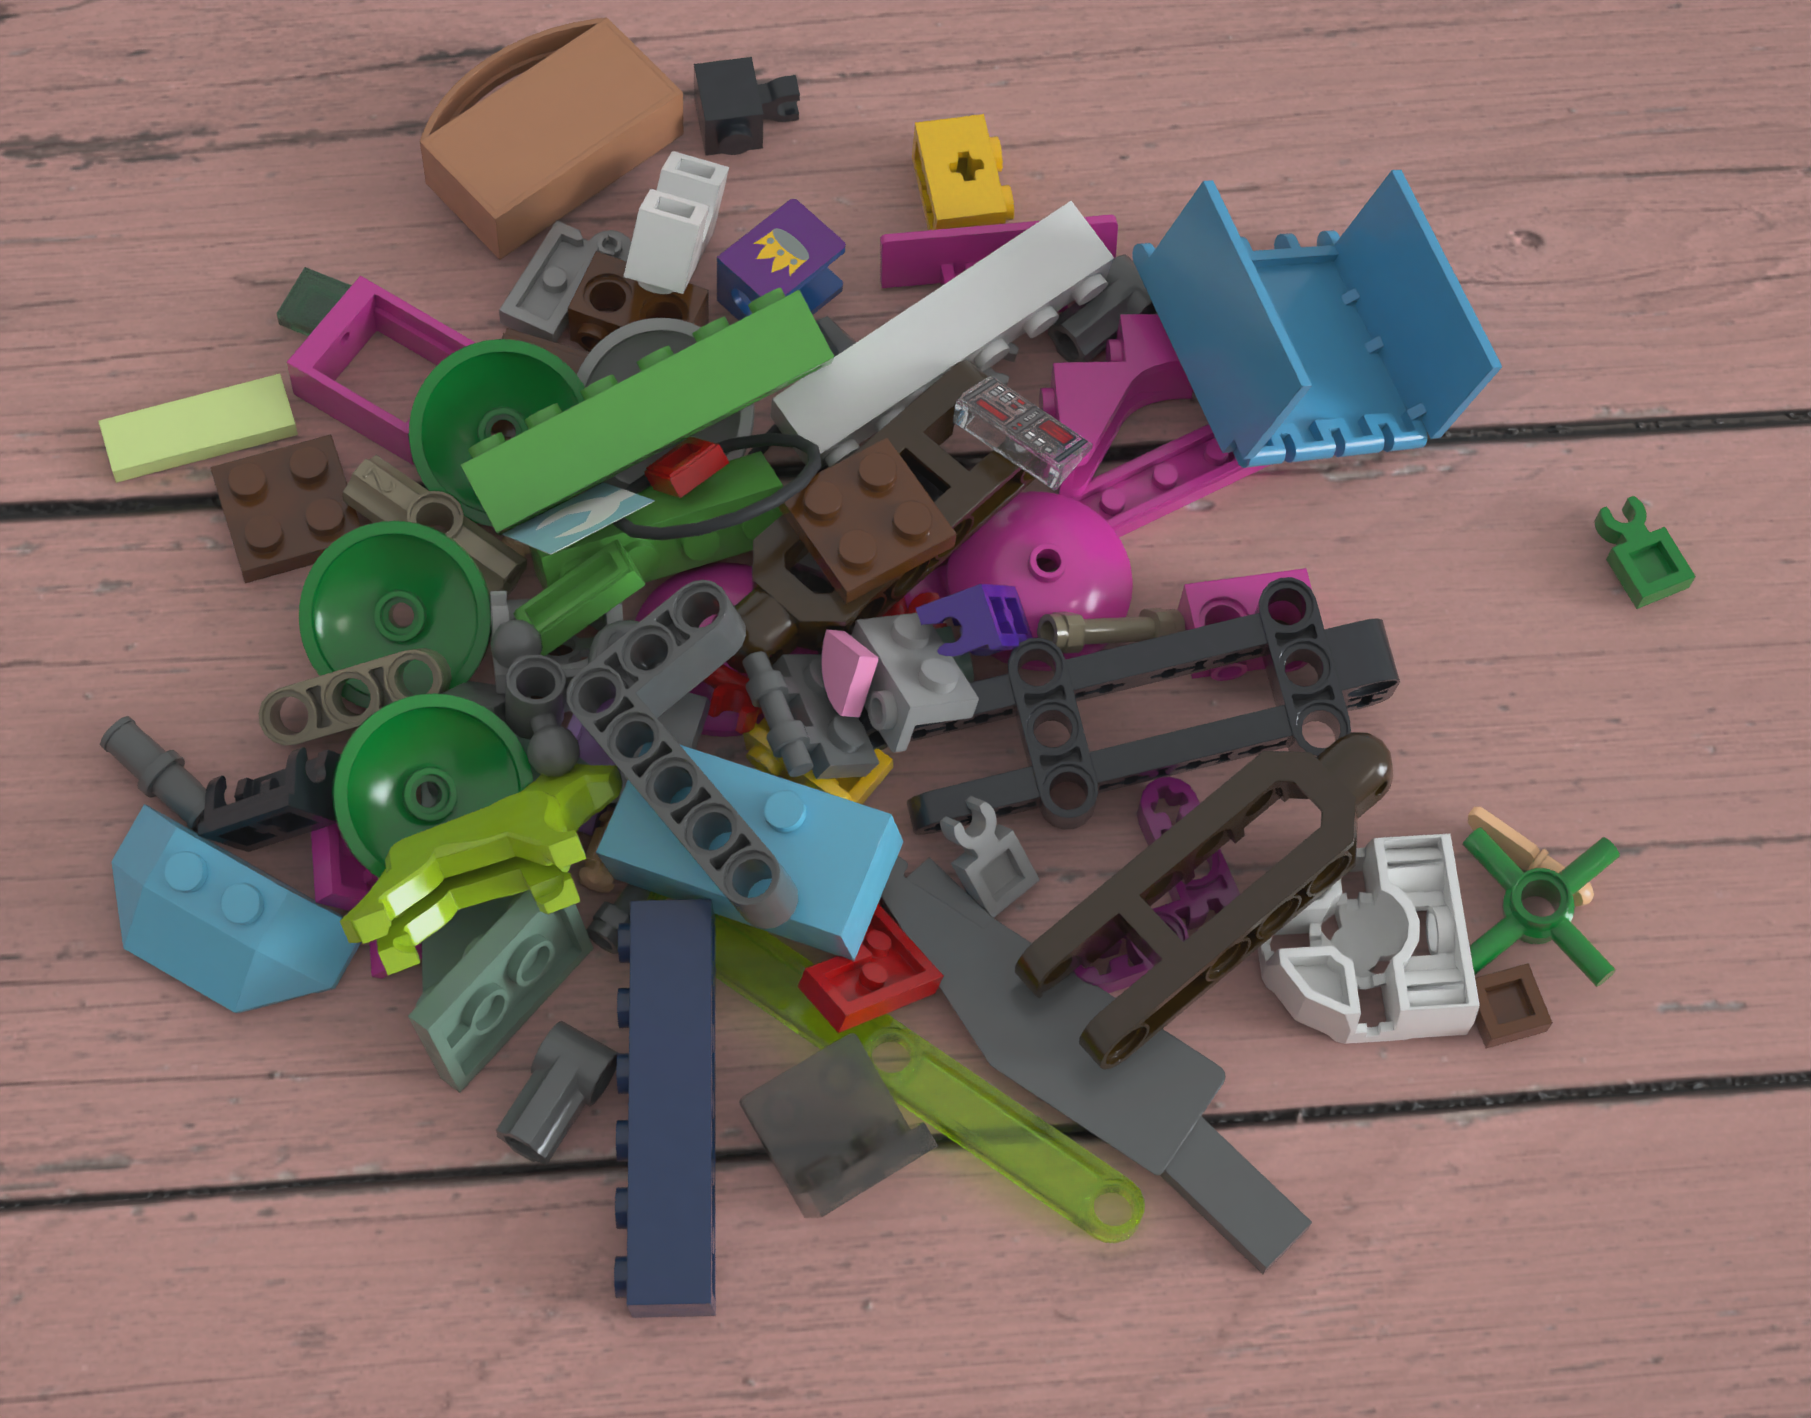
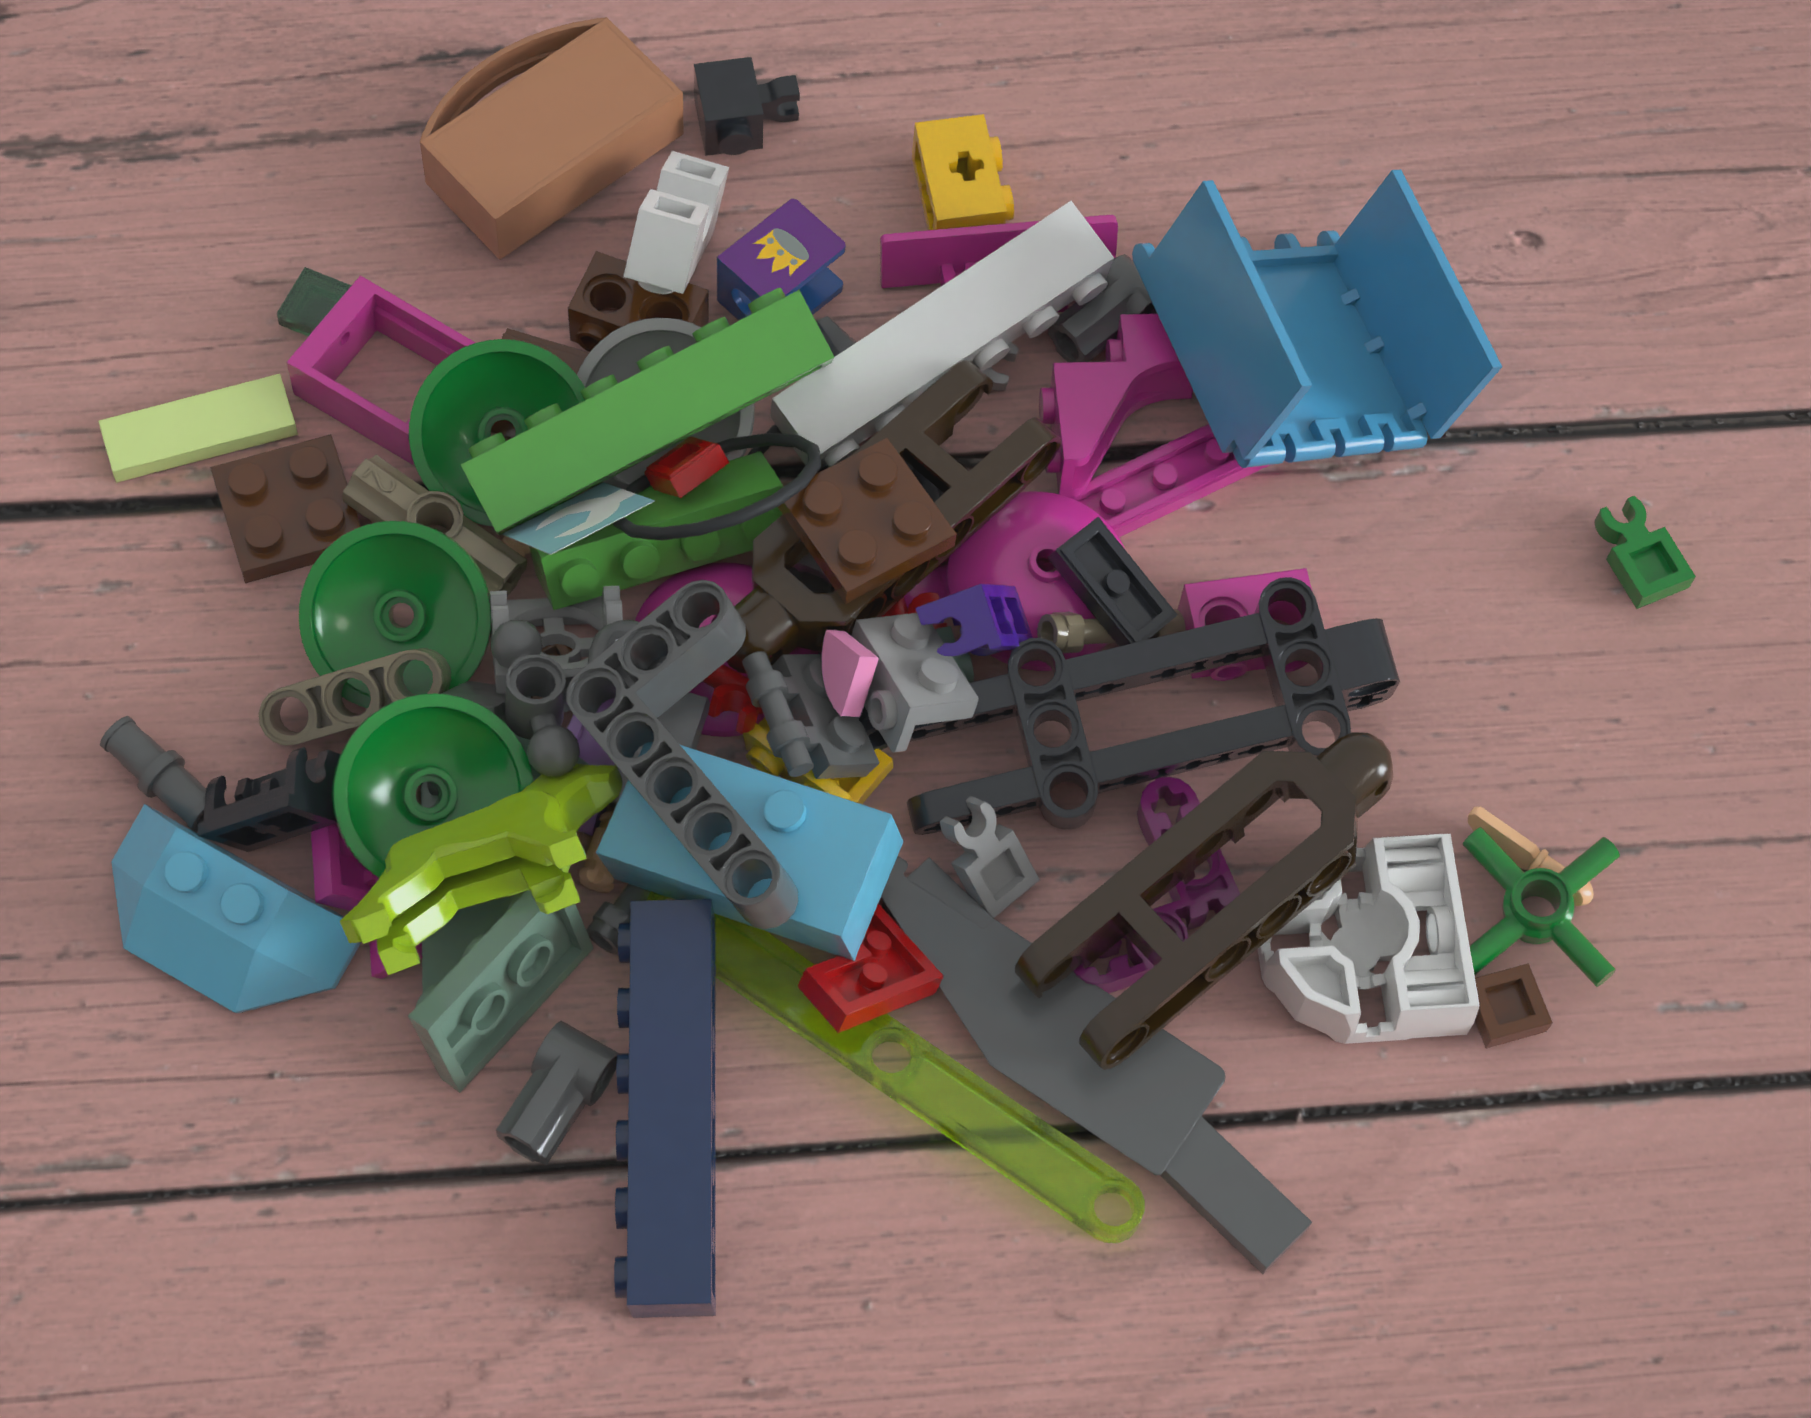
light grey hinge [499,220,631,343] -> none
bright green tile [513,540,646,656] -> none
clear smoke bracket [739,1033,938,1218] -> none
clear slope [953,376,1093,491] -> none
none -> black plate [1047,517,1178,647]

